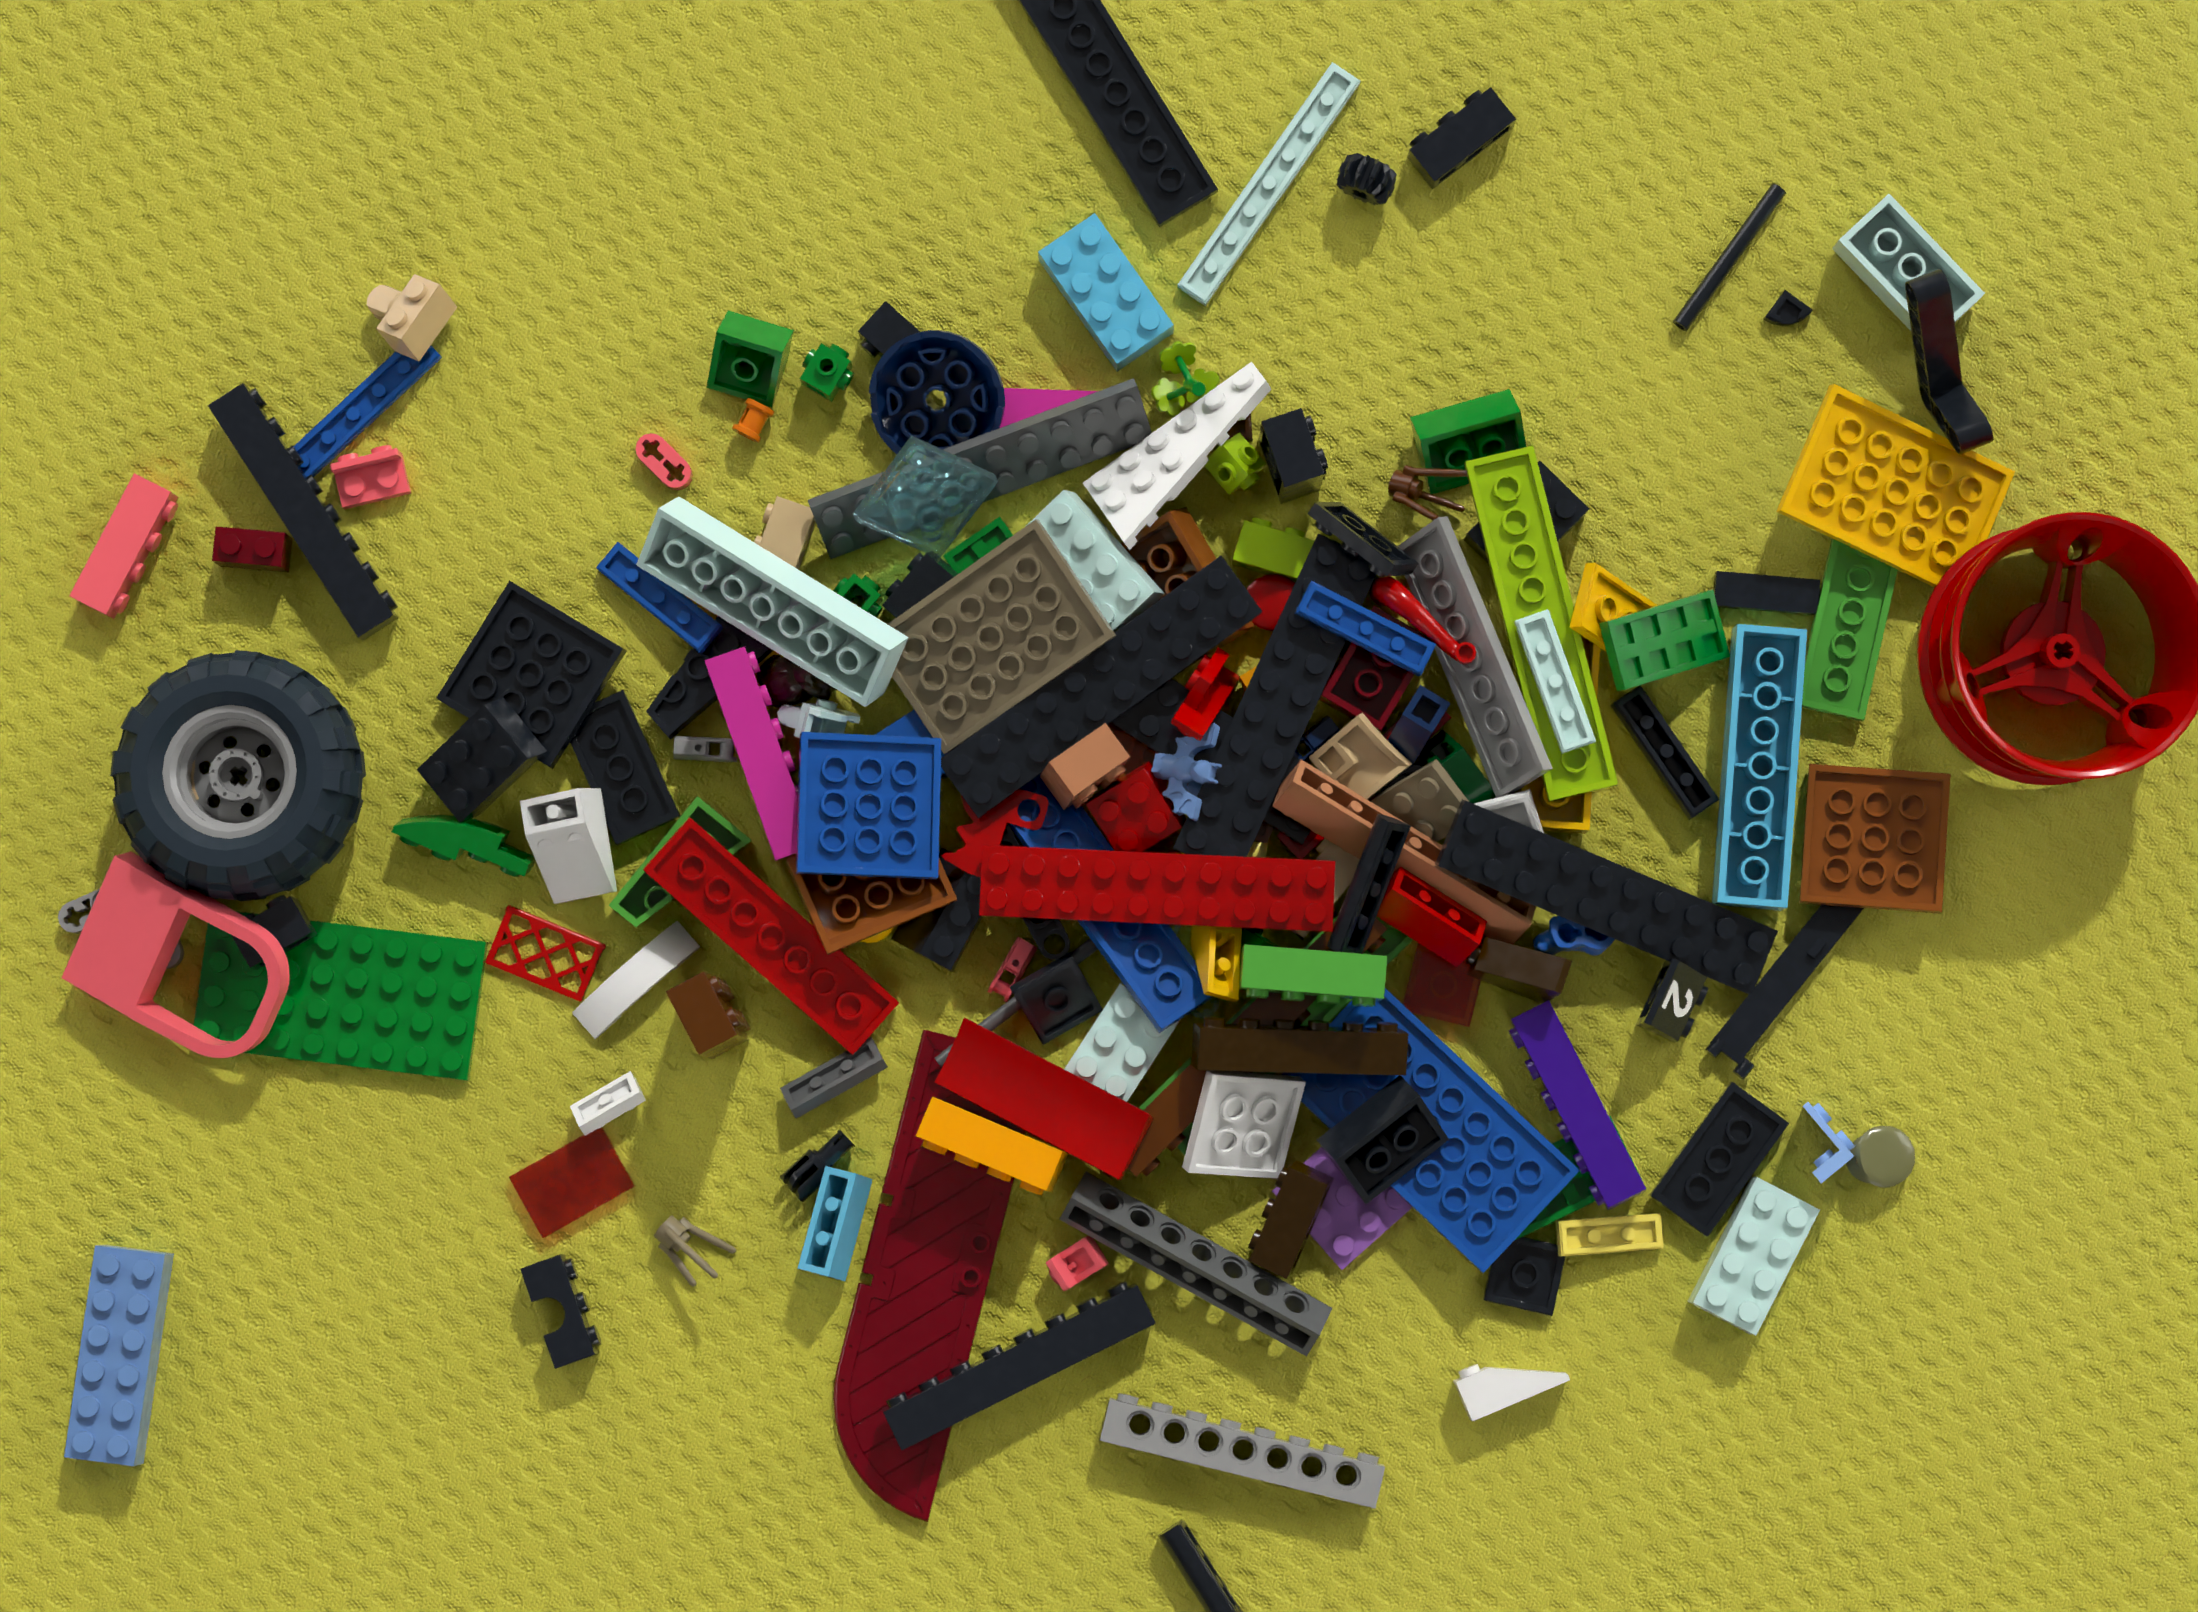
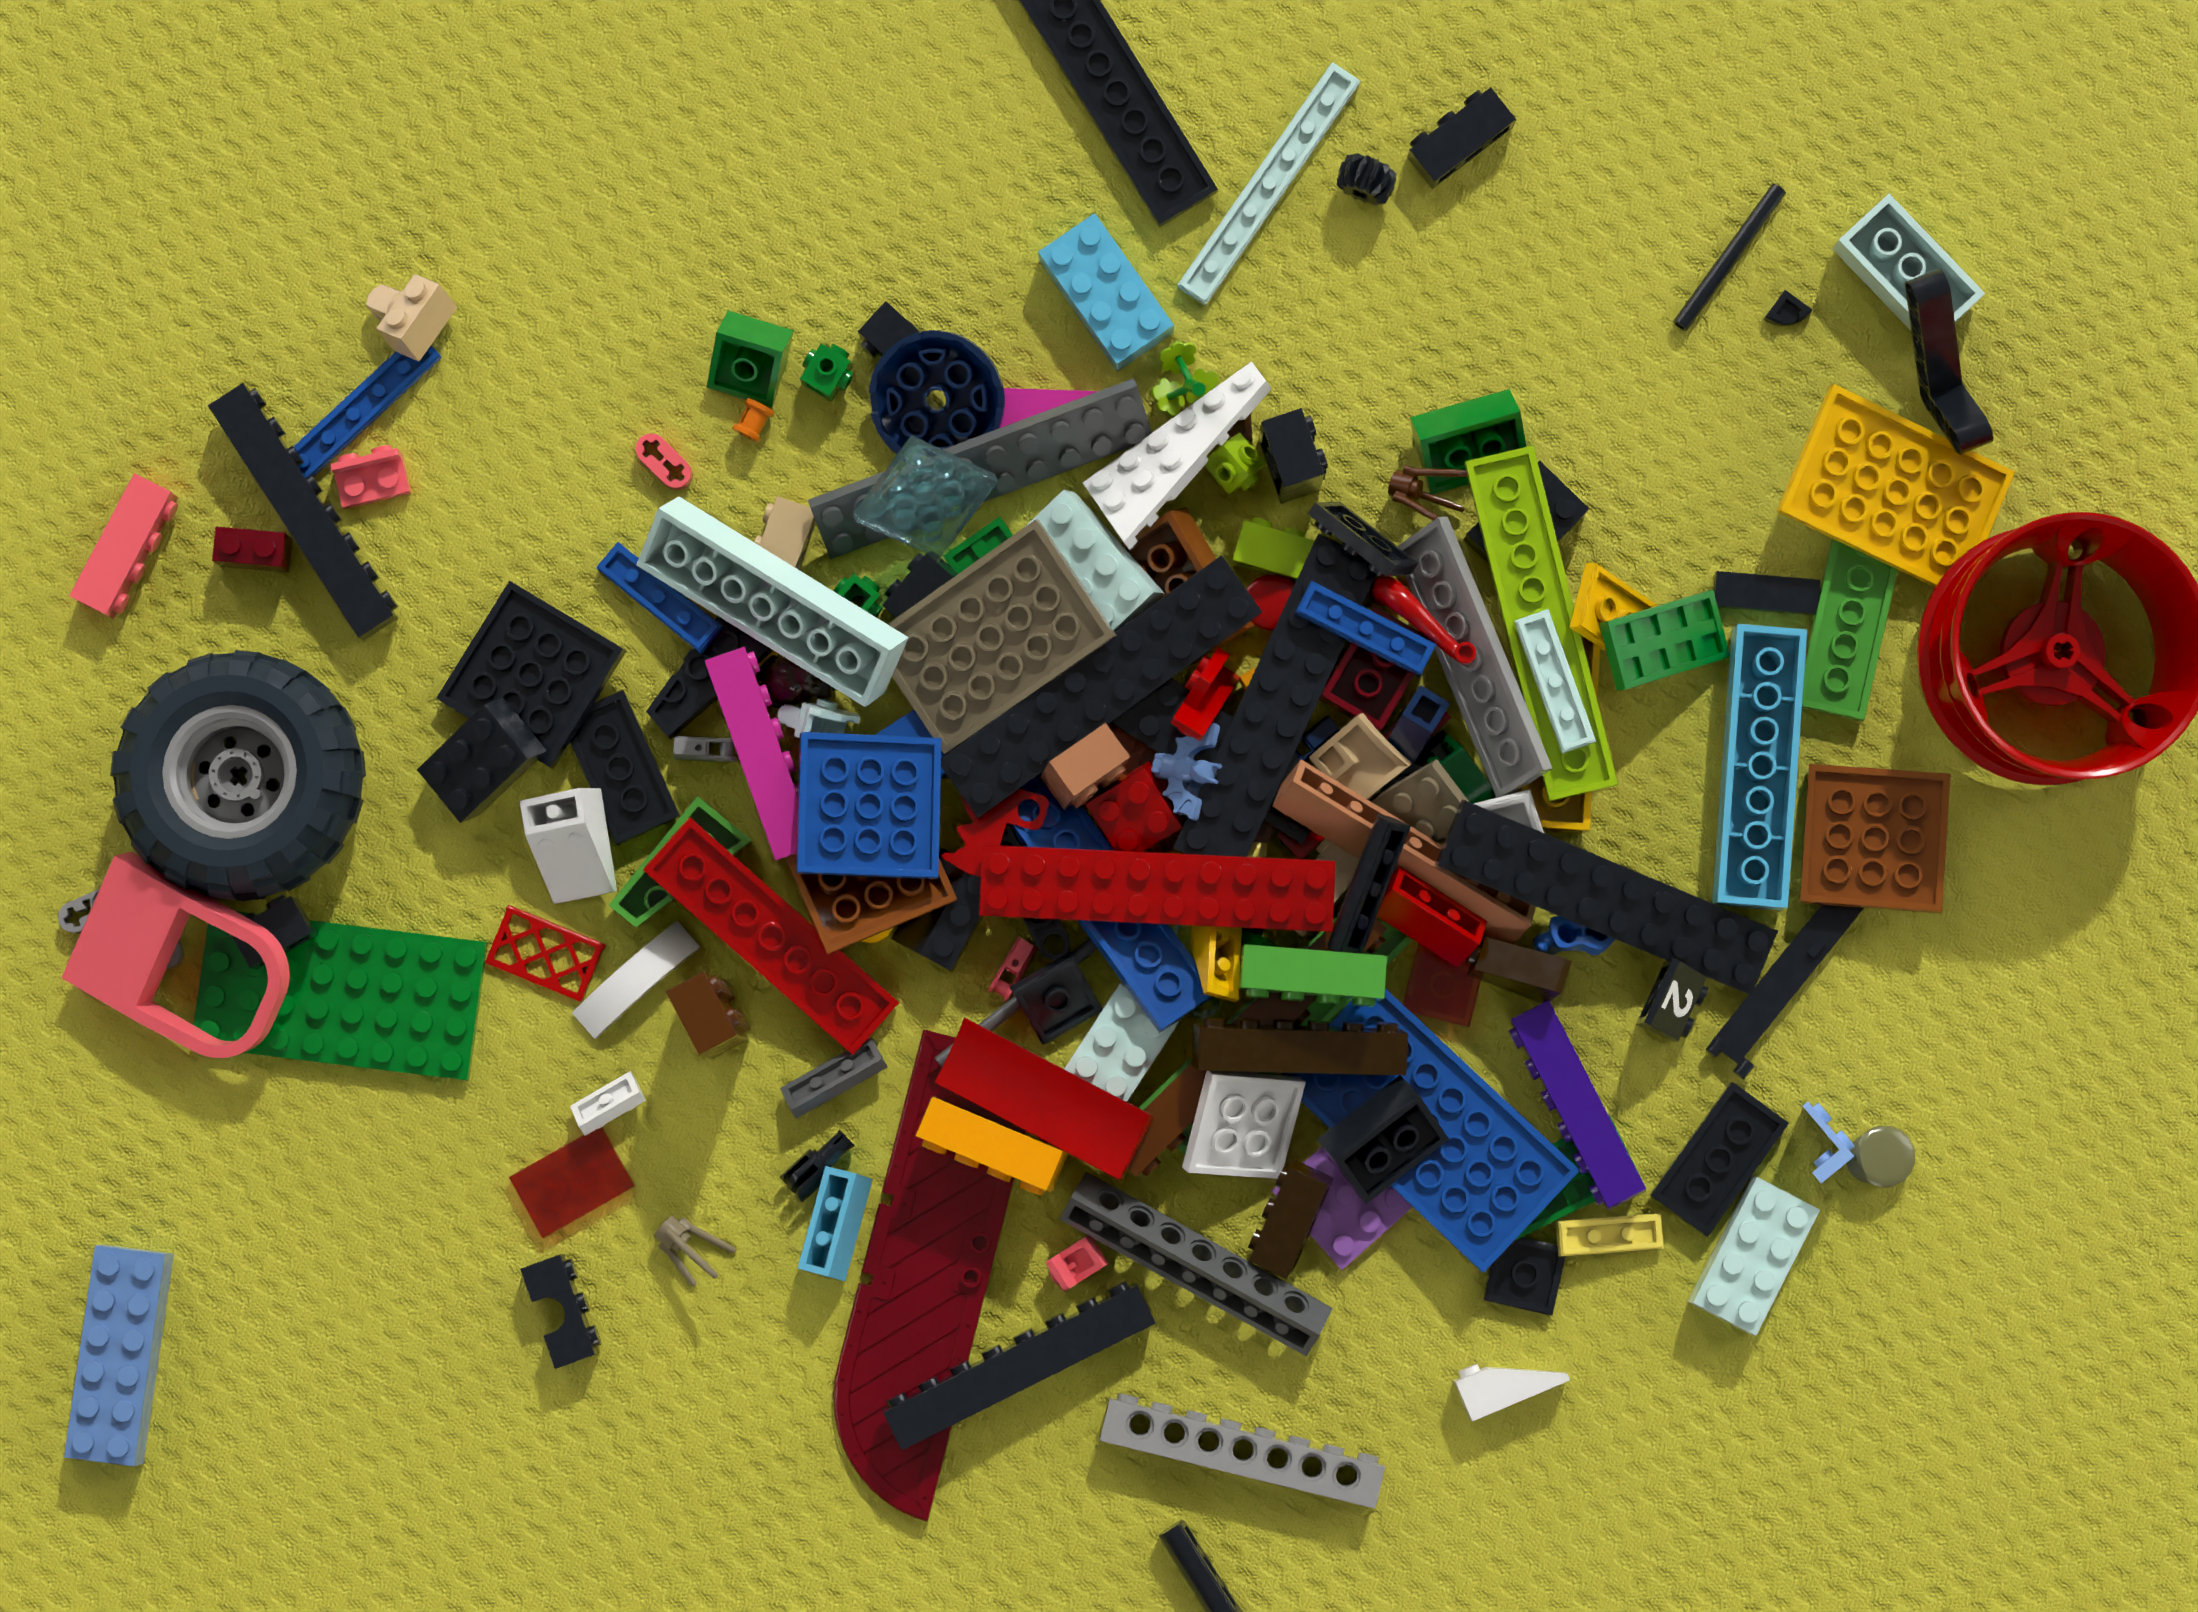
green slope [391,815,535,877] -> none
black brick [1610,685,1720,820] -> none

